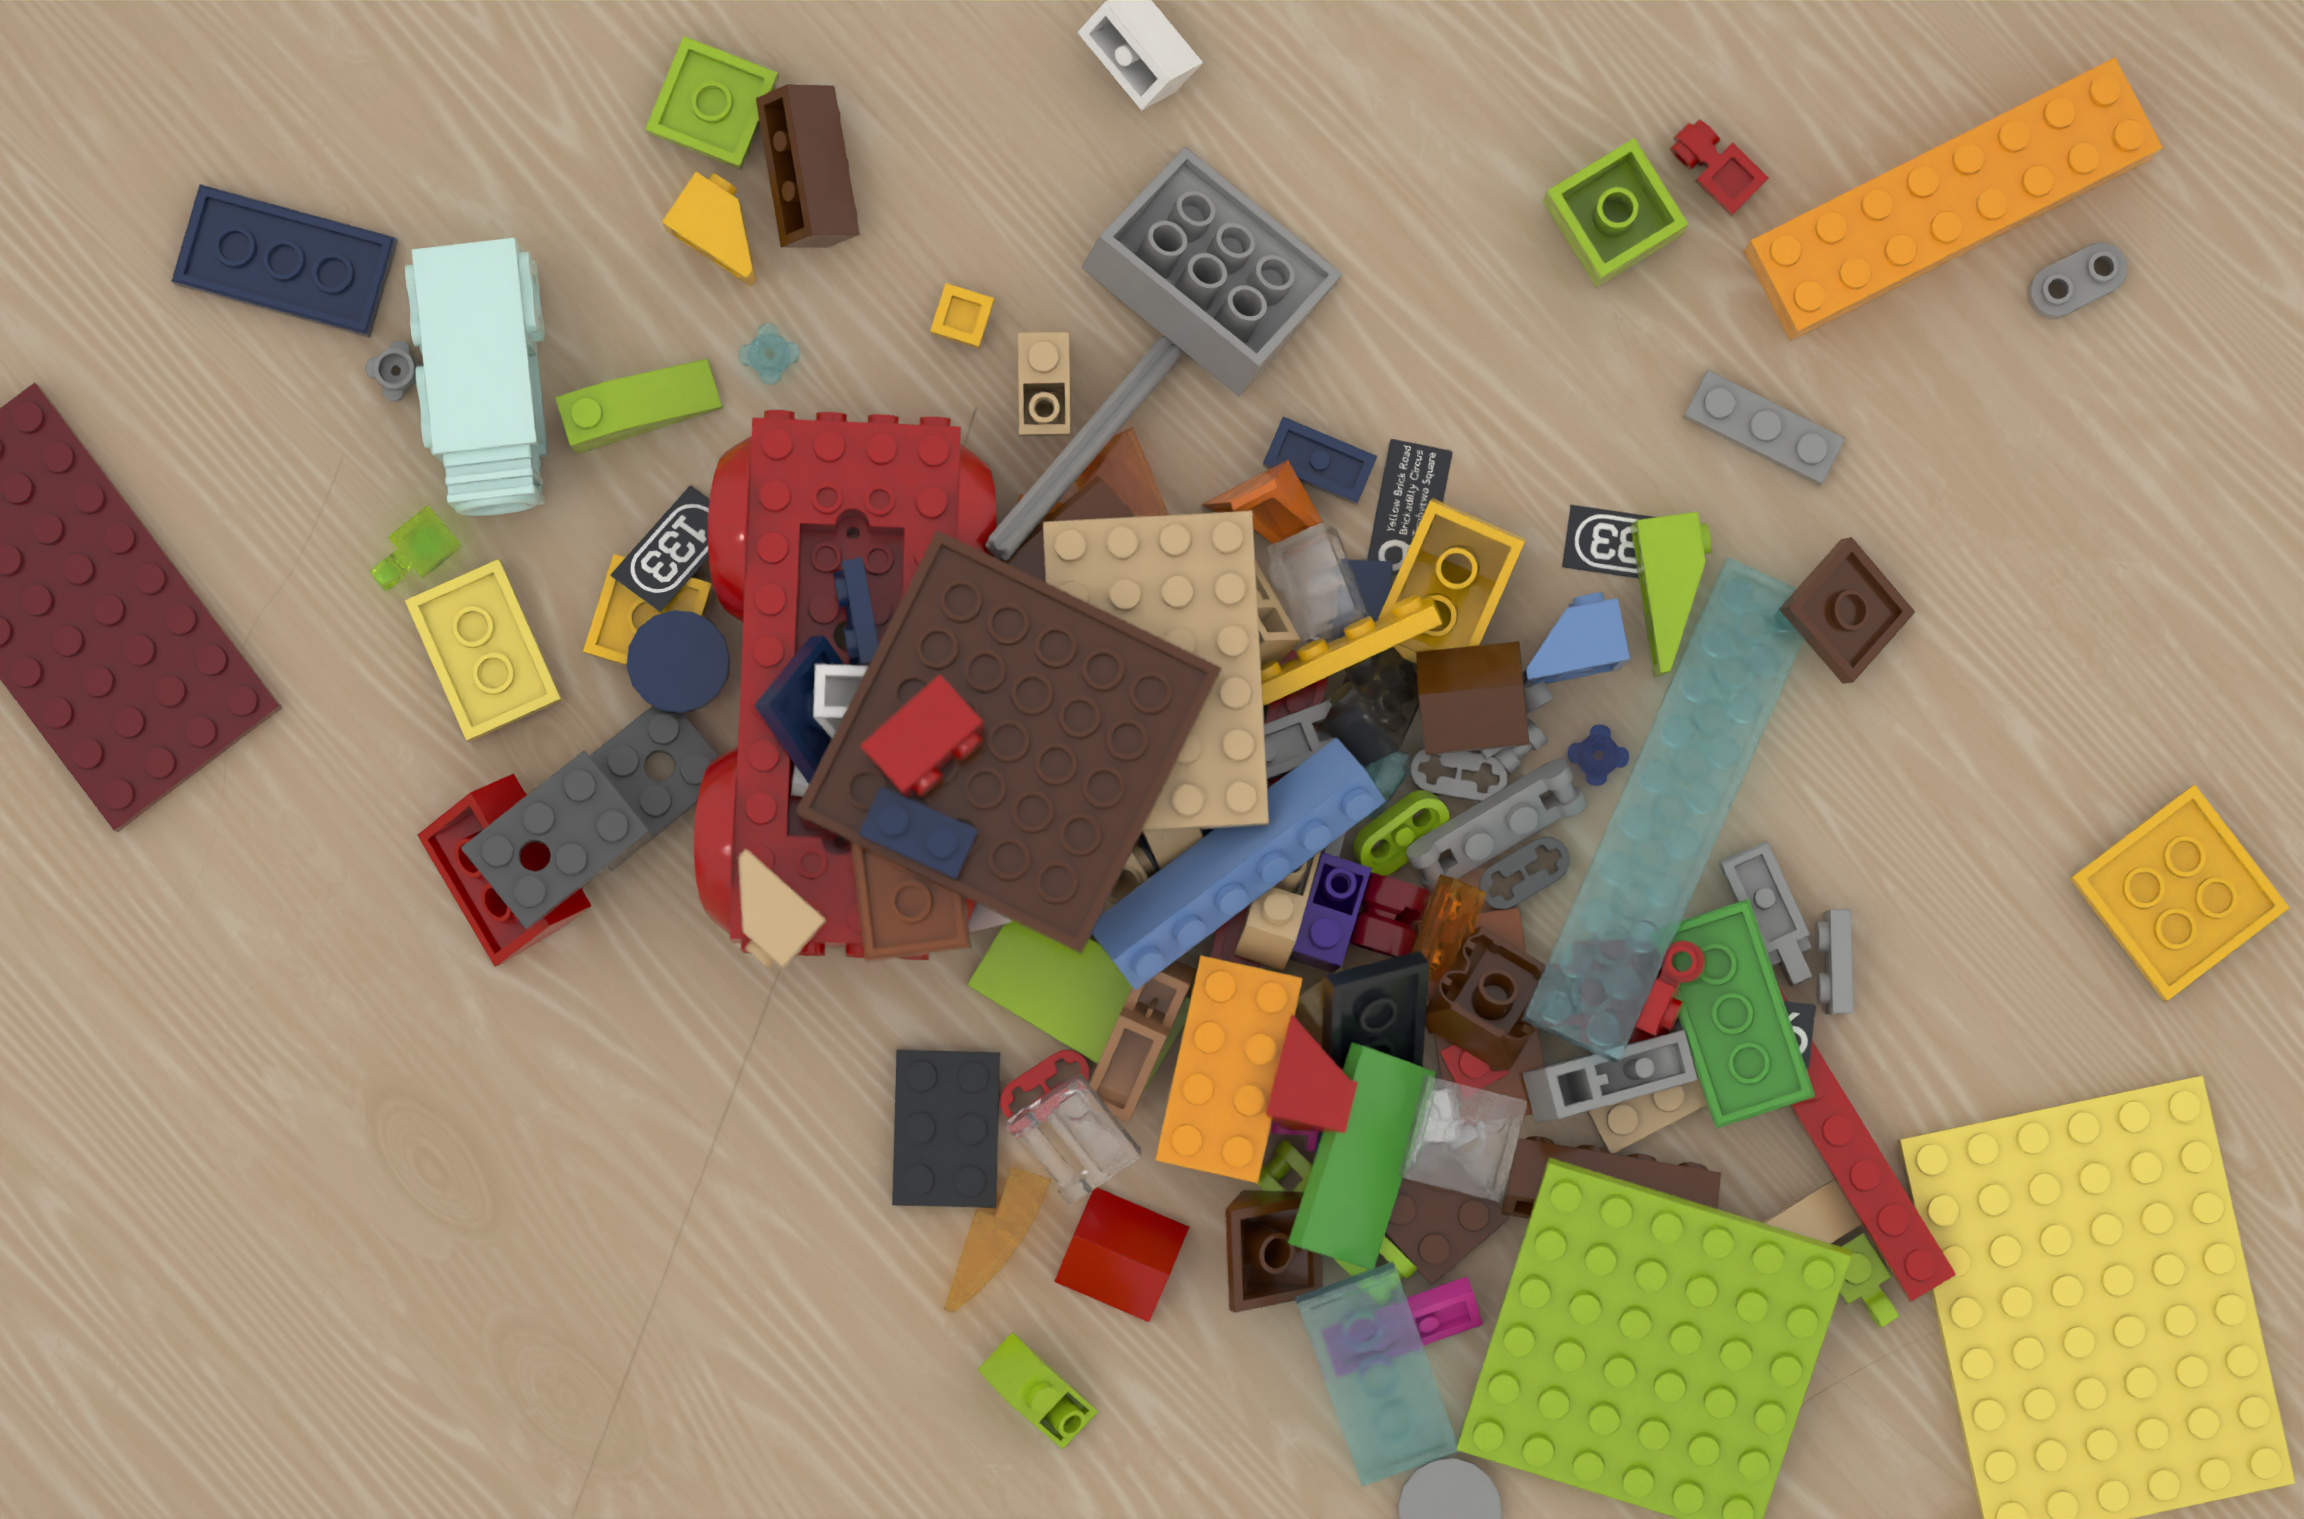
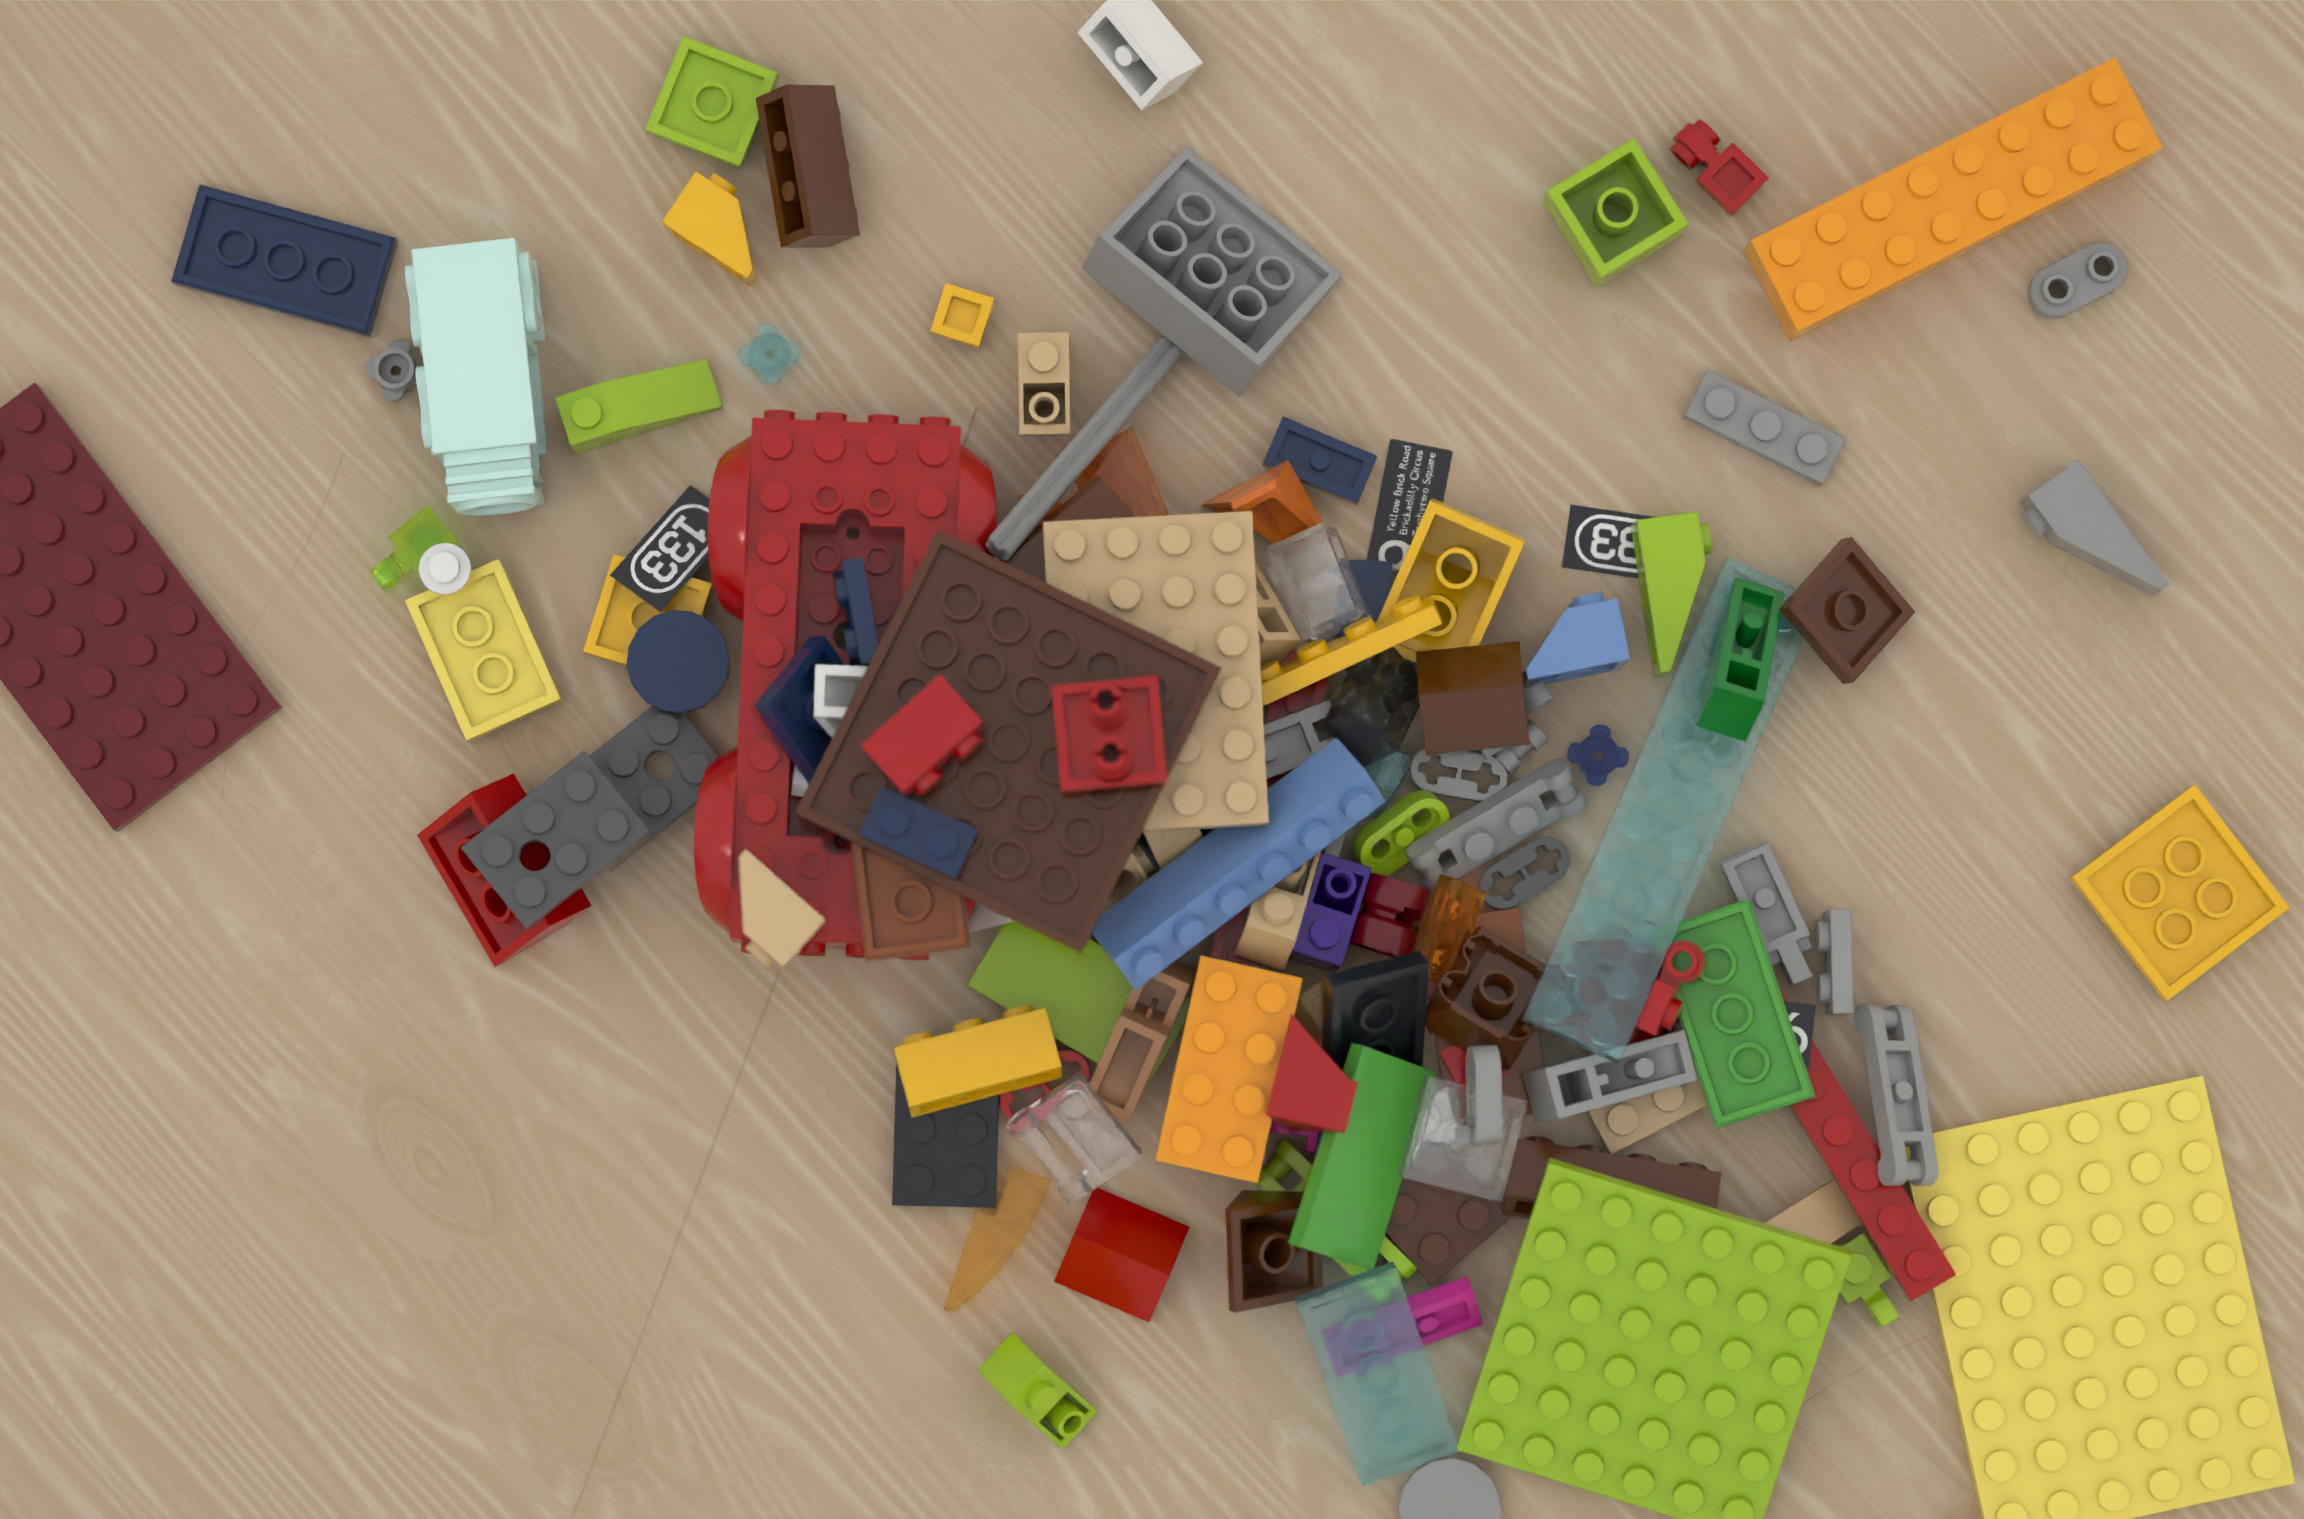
none -> white plate [419,543,471,595]
none -> yellow brick [894,1005,1062,1118]
none -> red plate [1051,675,1168,793]
none -> light grey beam [1465,1045,1502,1145]
none -> green slope [1696,577,1784,742]
none -> light grey plate [1853,1004,1938,1186]
none -> light grey slope [2020,460,2170,596]

